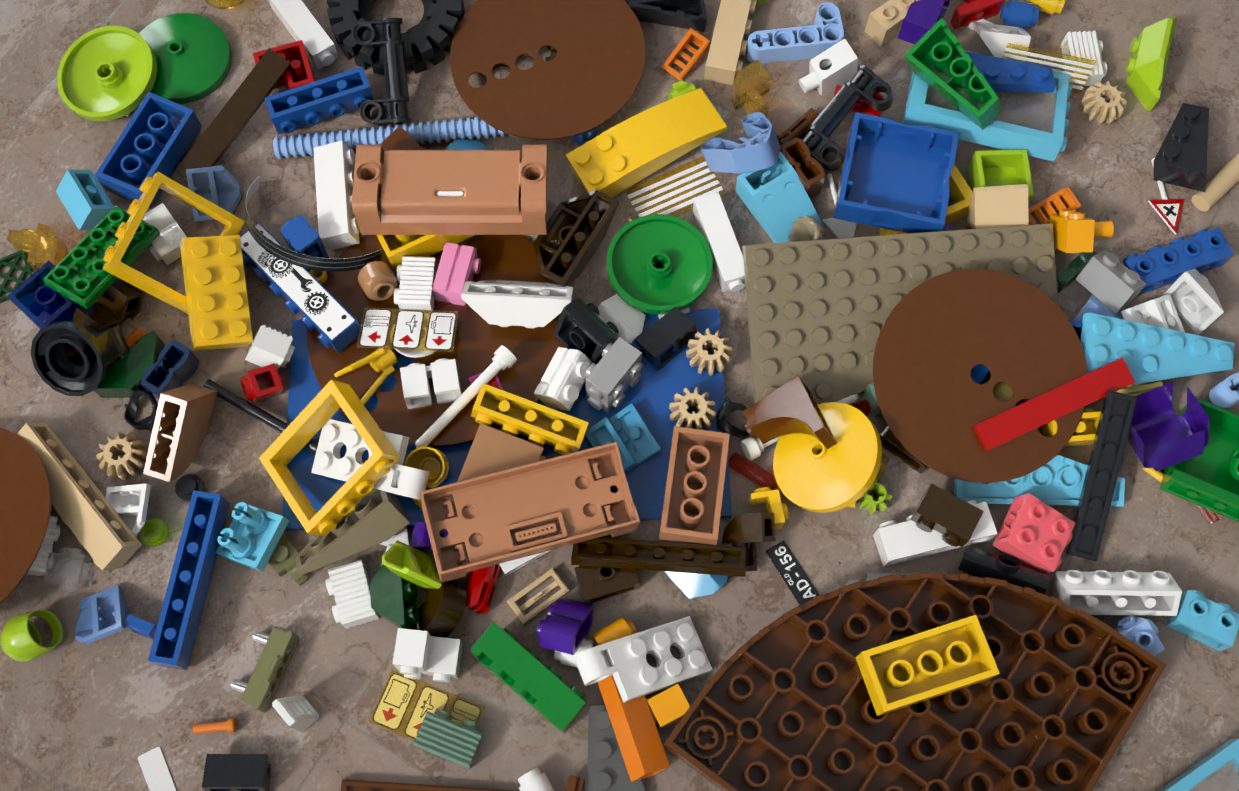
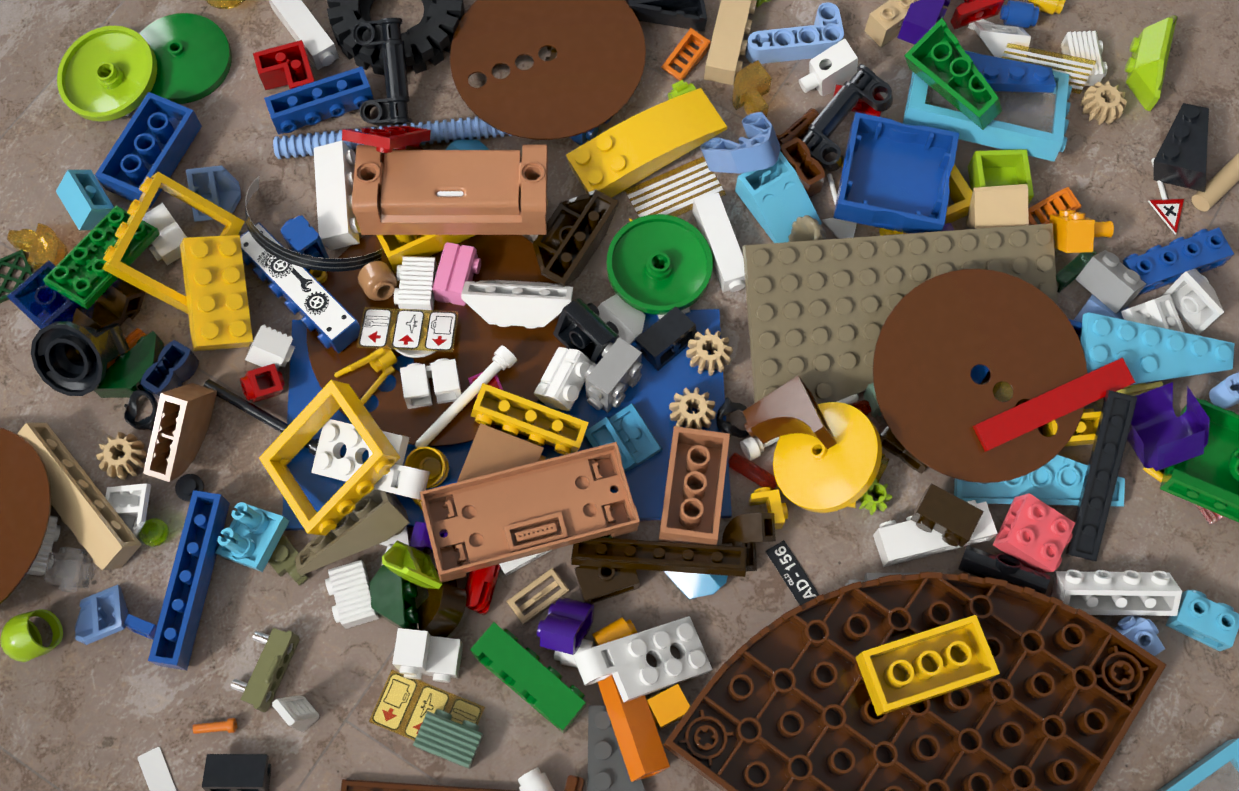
dark brown tile [175,48,292,179] -> none
none -> red wing [342,126,431,153]

